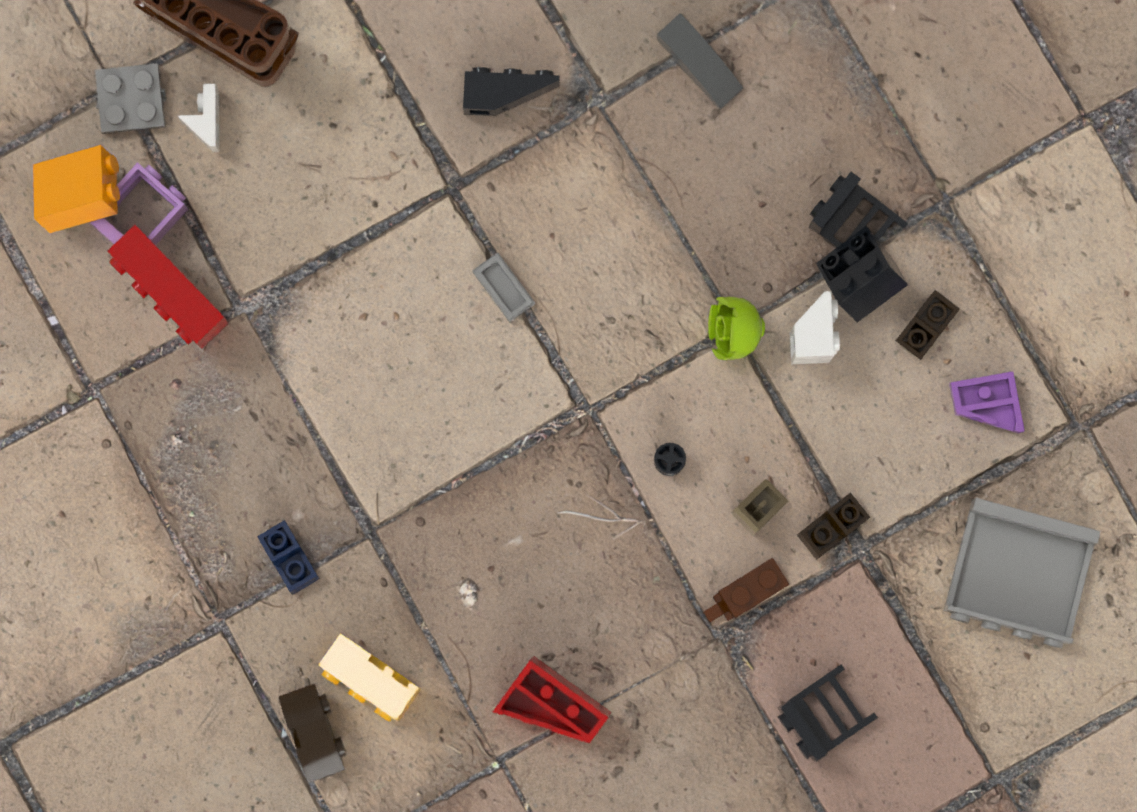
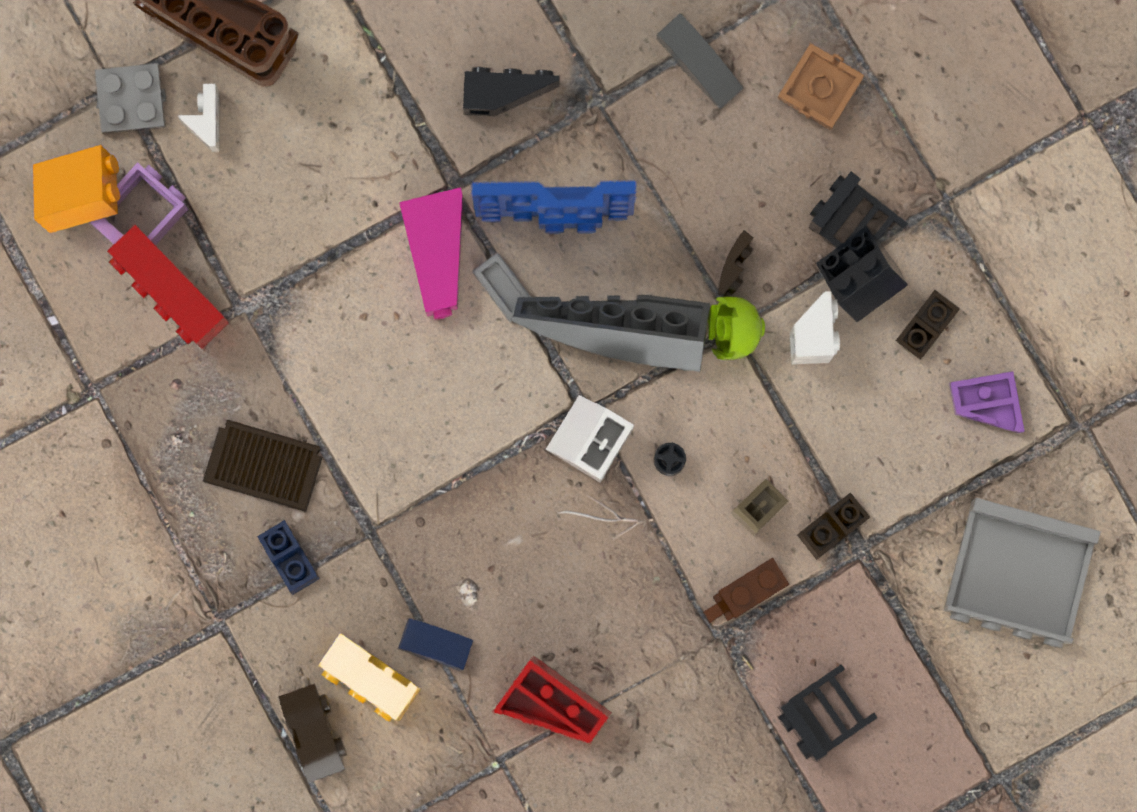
none -> dark brown window [202,420,323,512]
none -> dark blue slope [398,619,473,671]
none -> dark pink slope [399,187,463,320]
none -> blue piece [472,181,636,234]
none -> dark grey wedge [513,295,710,372]
none -> white slope [546,395,634,482]
none -> dark brown slope [717,230,754,297]
none -> medium nougat plate [777,43,865,130]

